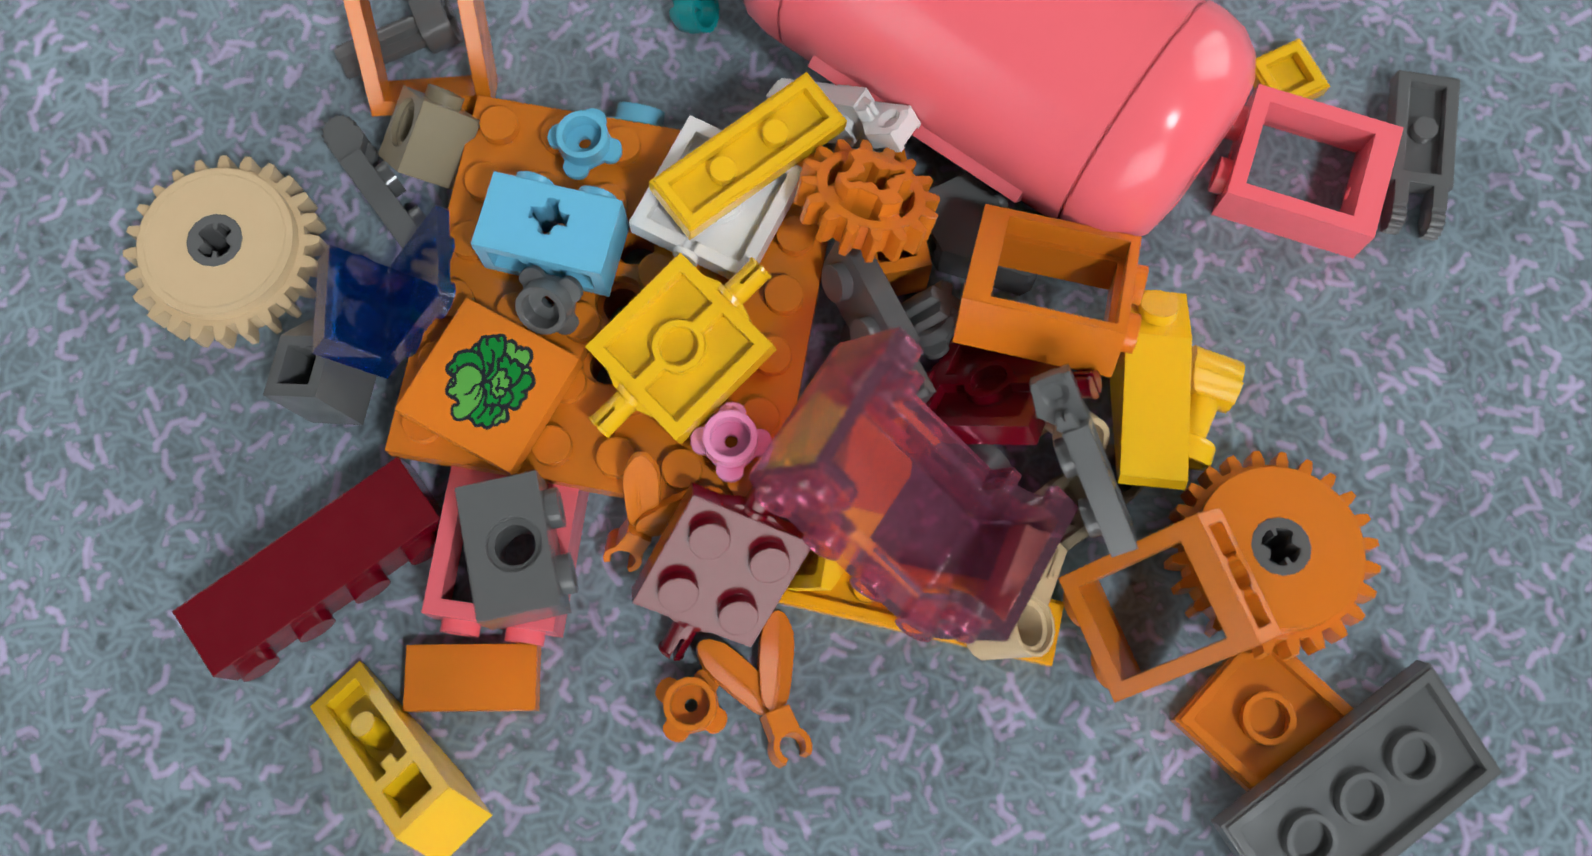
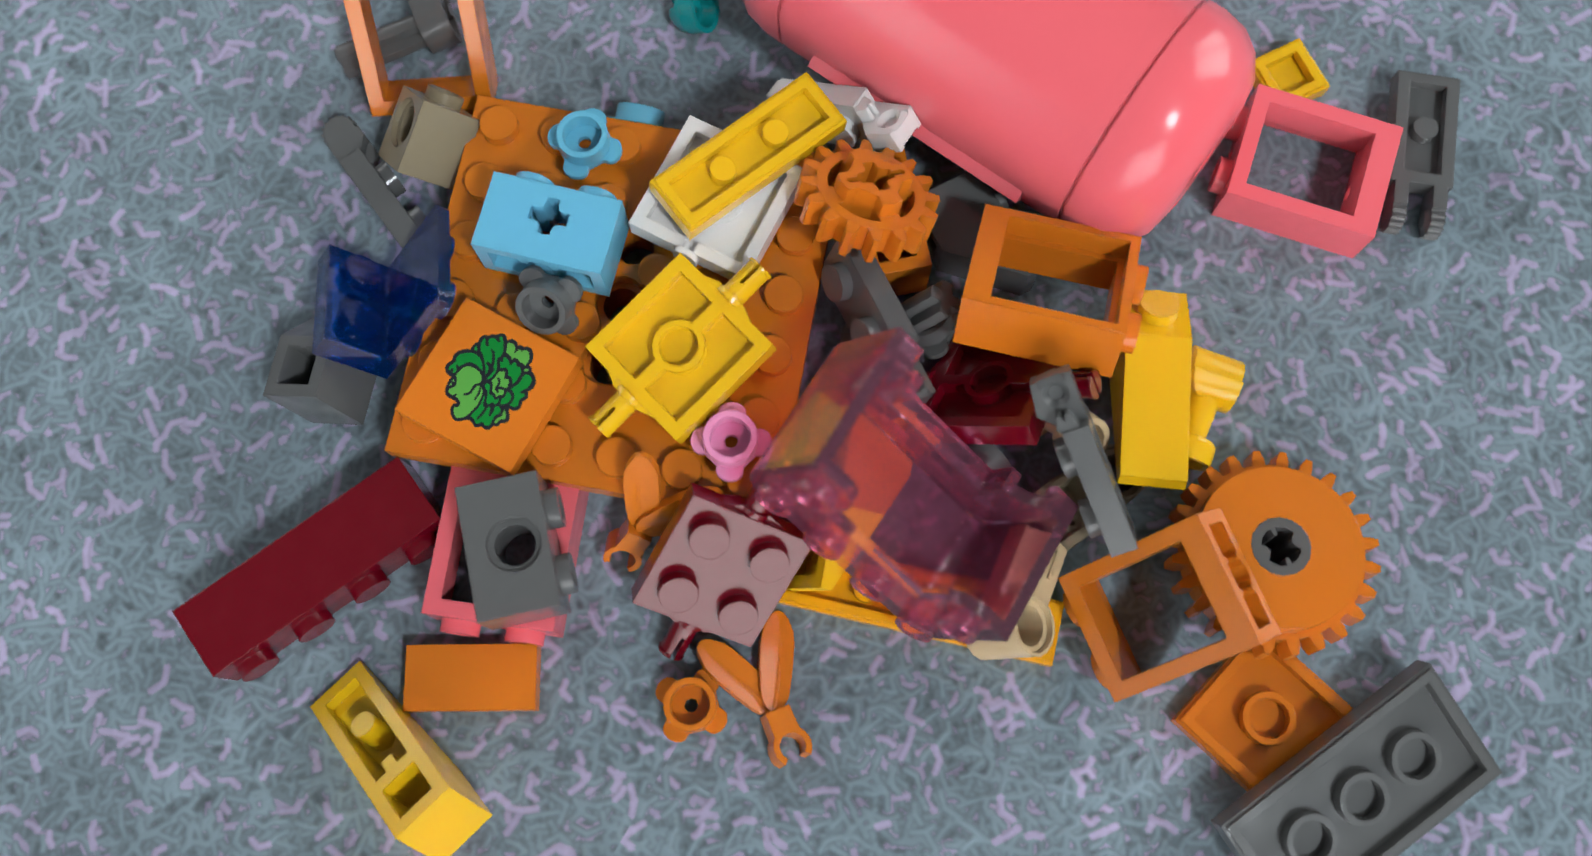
tan gear [123,155,329,349] -> none

